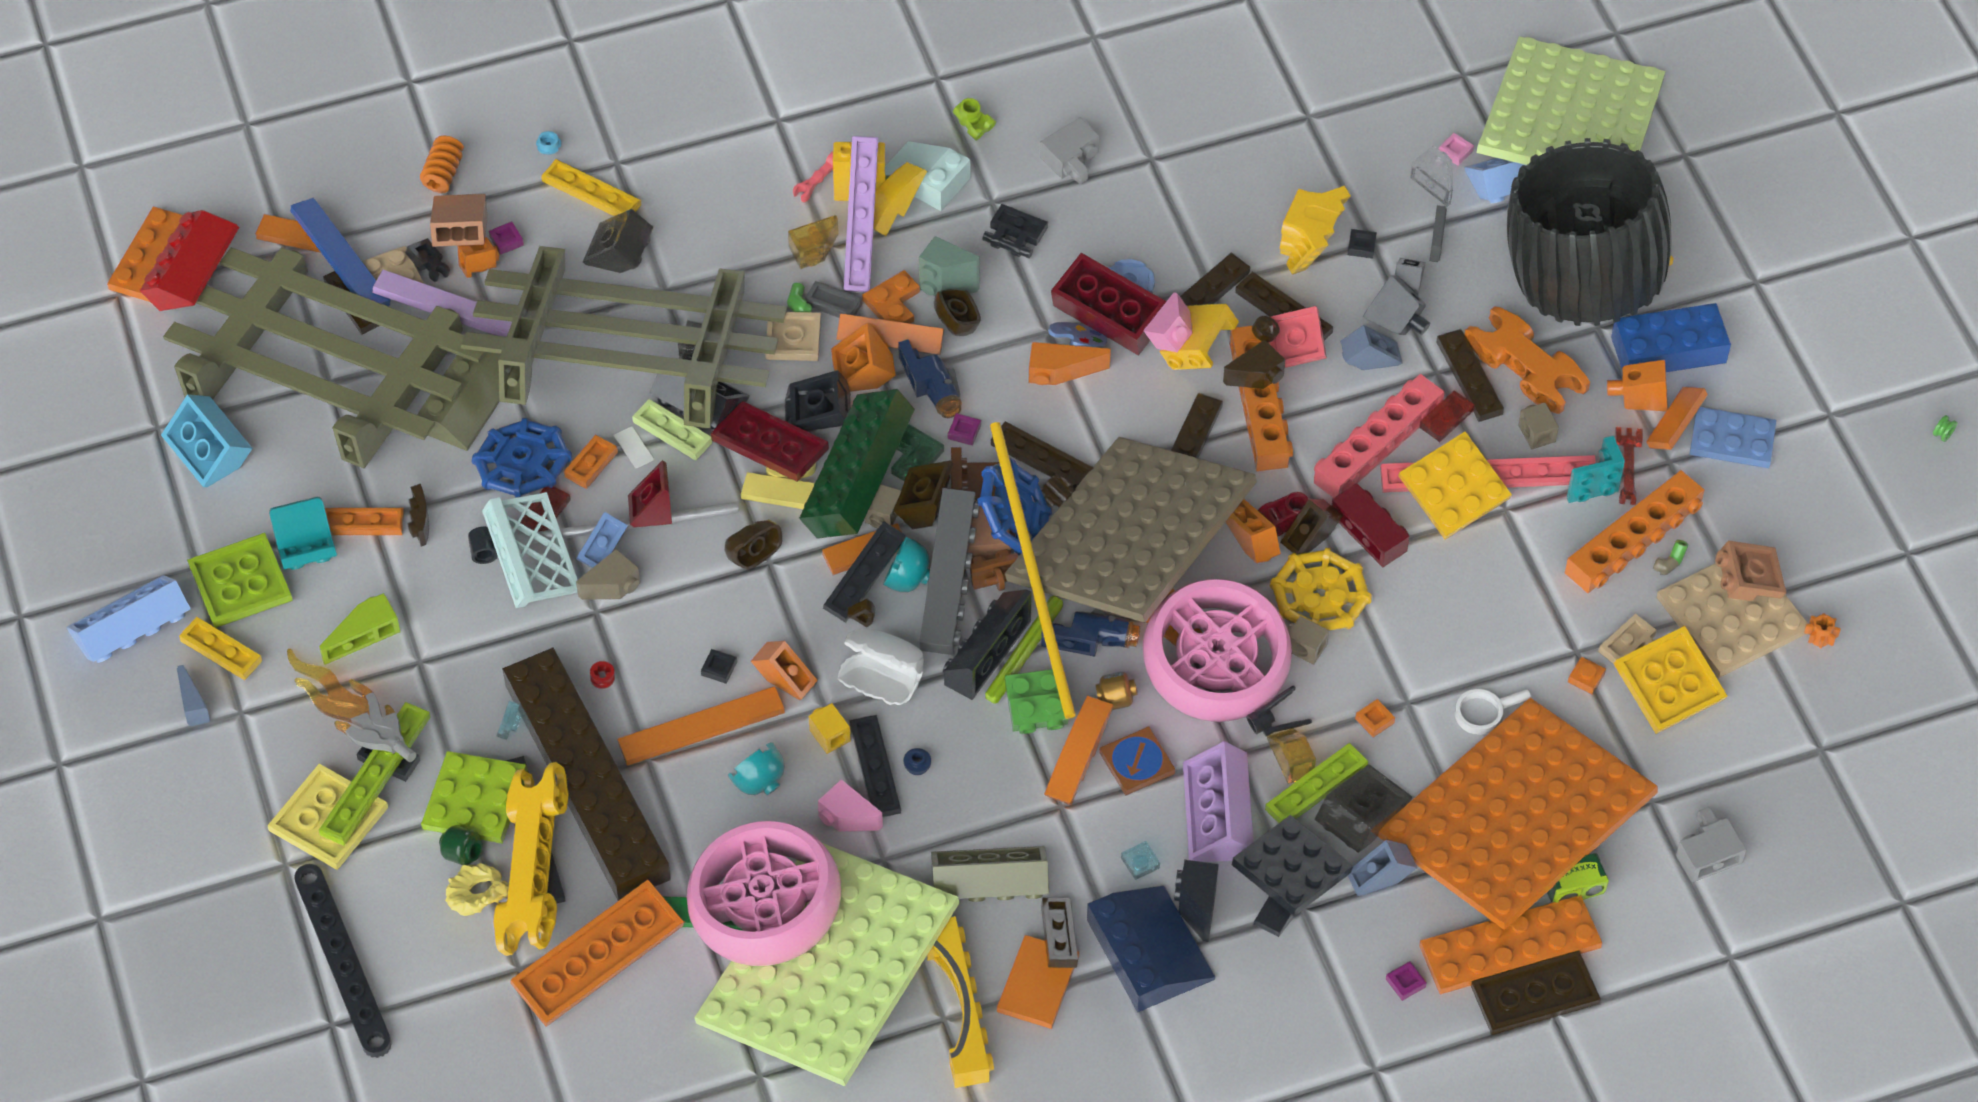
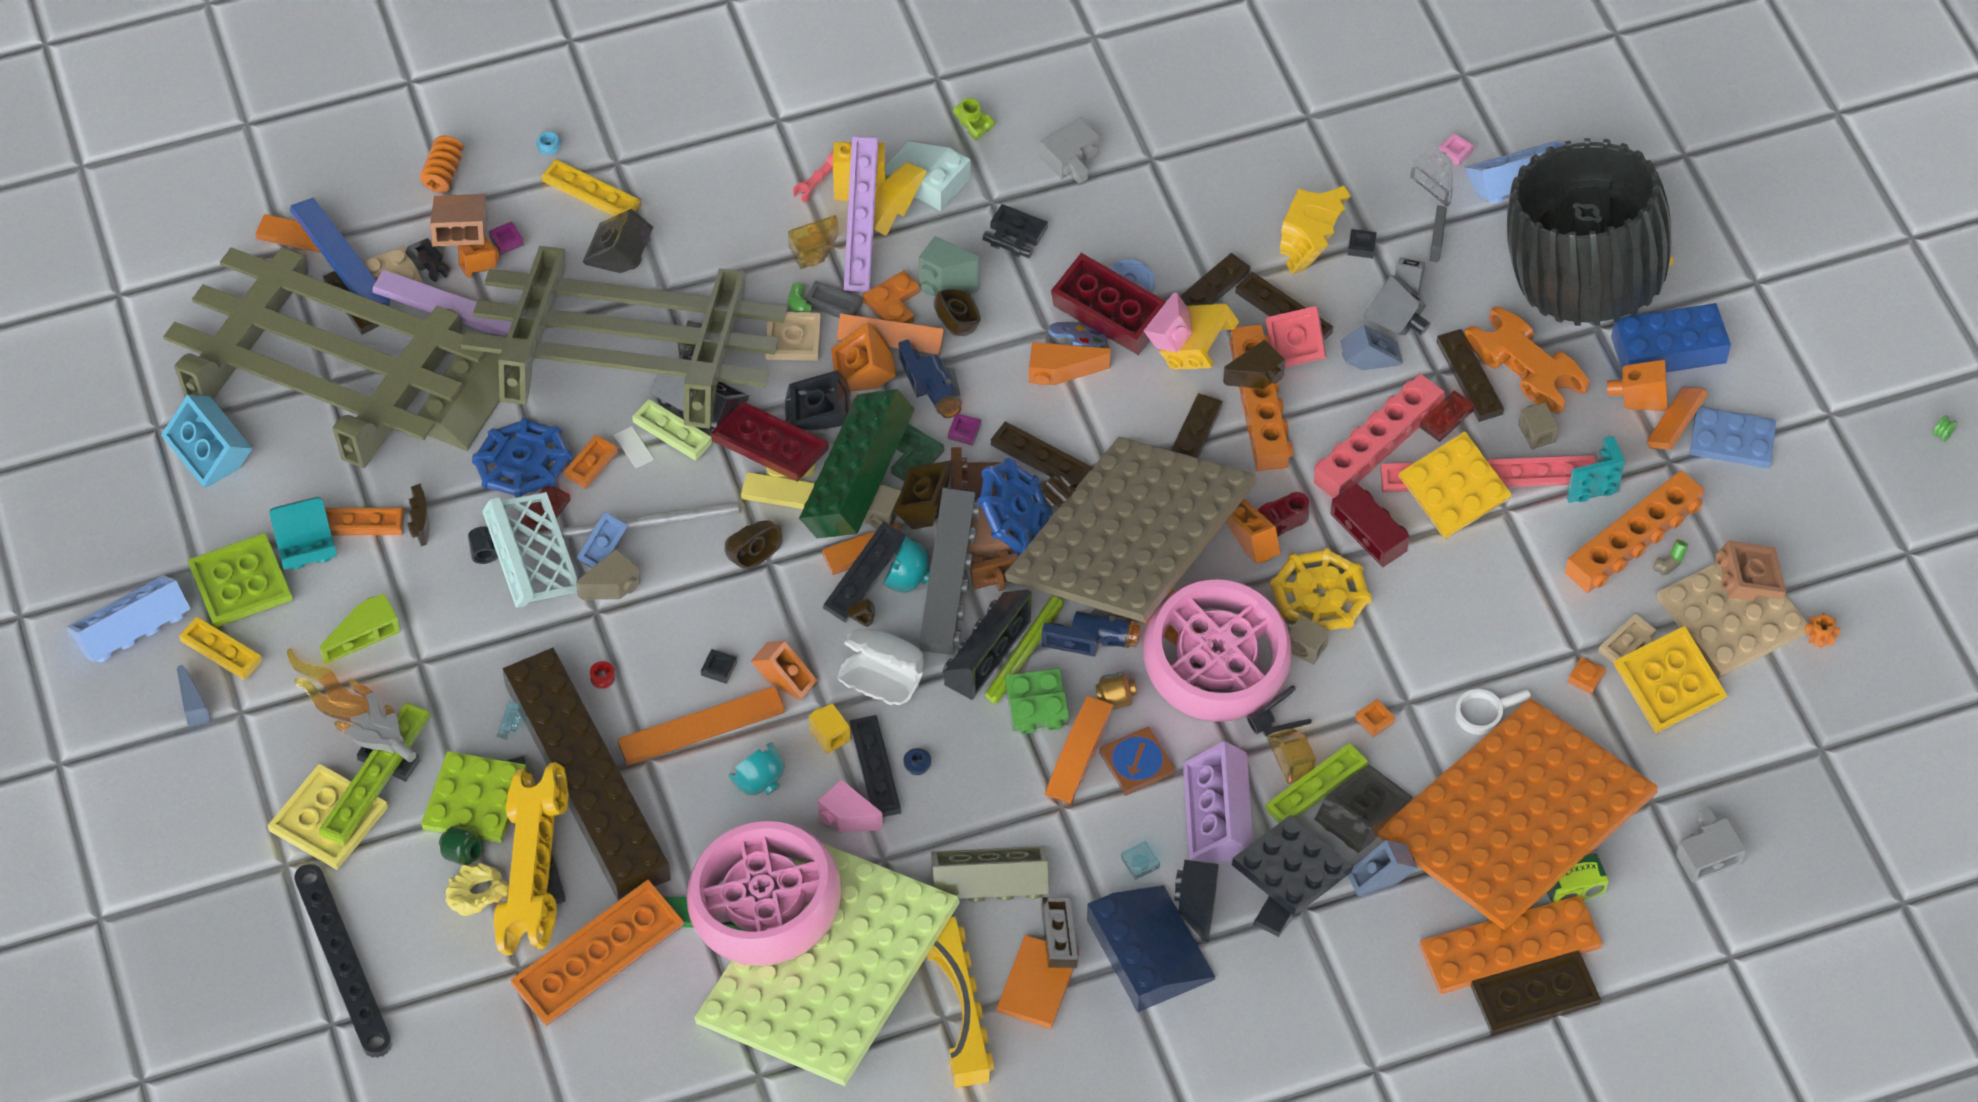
orange plate [107,206,183,302] -> none
red slope [140,210,240,311] -> none
dark red slope [628,460,672,528] -> none
yellow piece [990,422,1076,719] -> none
dark brown tile [1252,316,1280,342] -> none
dark brown slope [1280,499,1343,555] -> none
magenta tile [1386,961,1427,1001] -> none
yellowish green plate [1477,36,1666,165] -> none
clear red hinge [1615,427,1643,505] -> none

